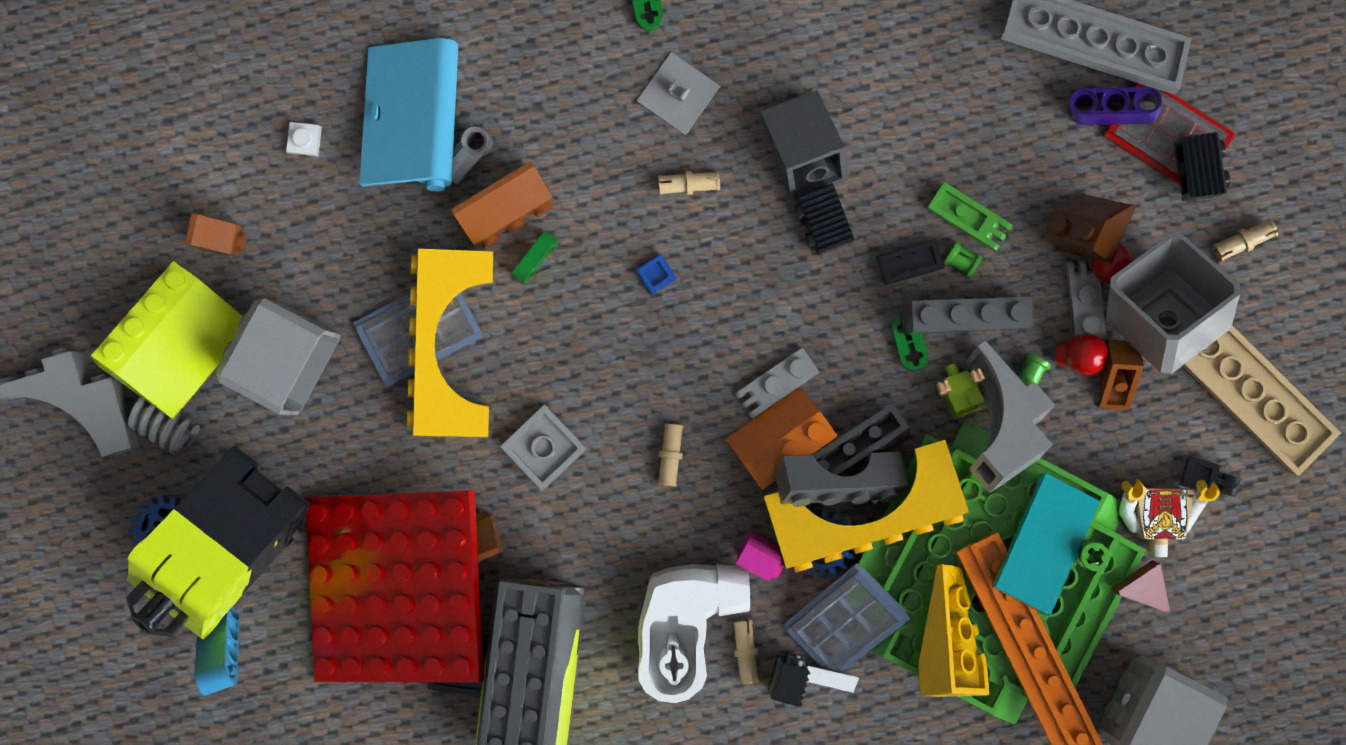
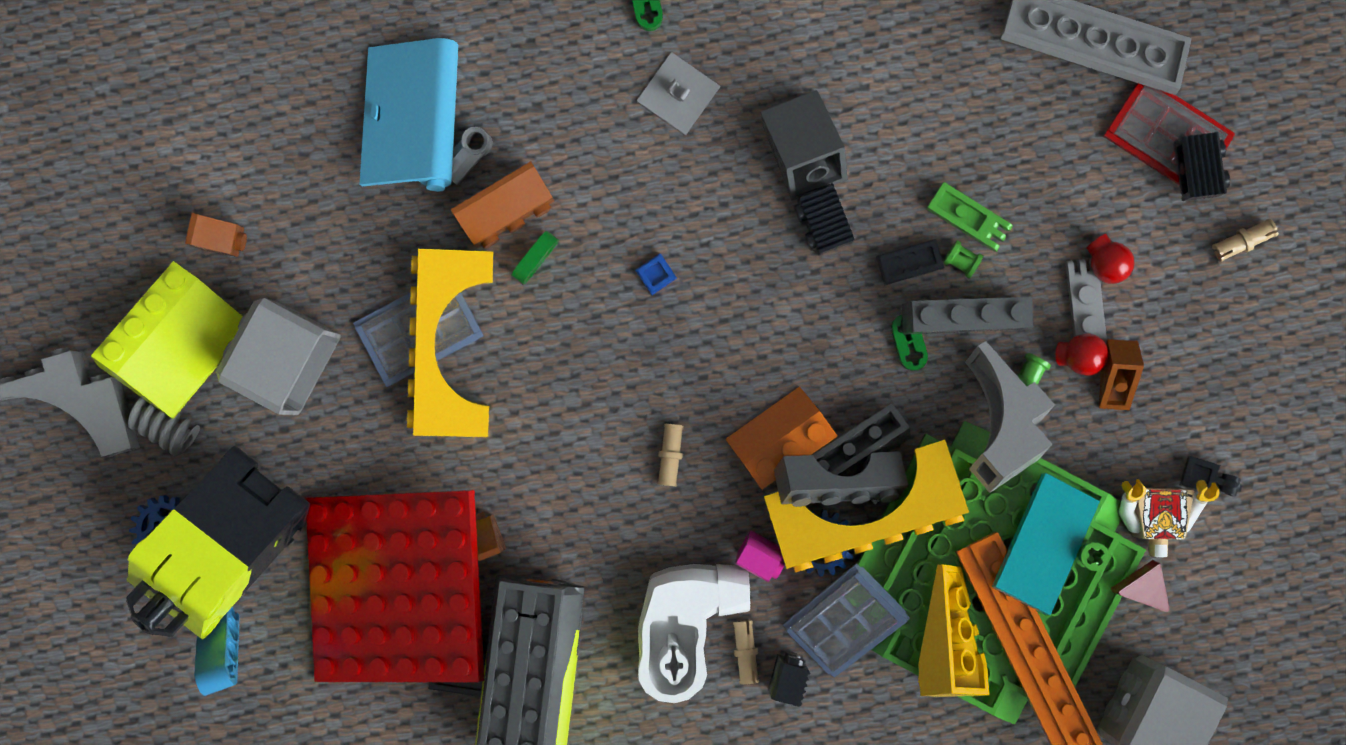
white plate [286,122,322,157] -> none
light grey plate [500,404,587,491] -> none
tan pin [658,170,720,195] -> none
light grey hinge [735,347,820,419] -> none
white sticker [807,666,859,693] -> none
lime piece [936,363,985,419] -> none
reddish brown slope [1042,194,1136,264] -> none
dark purple beam [1069,87,1162,125] -> none
light grey plate [1106,234,1240,374] -> none
tan plate [1183,326,1341,476] -> none

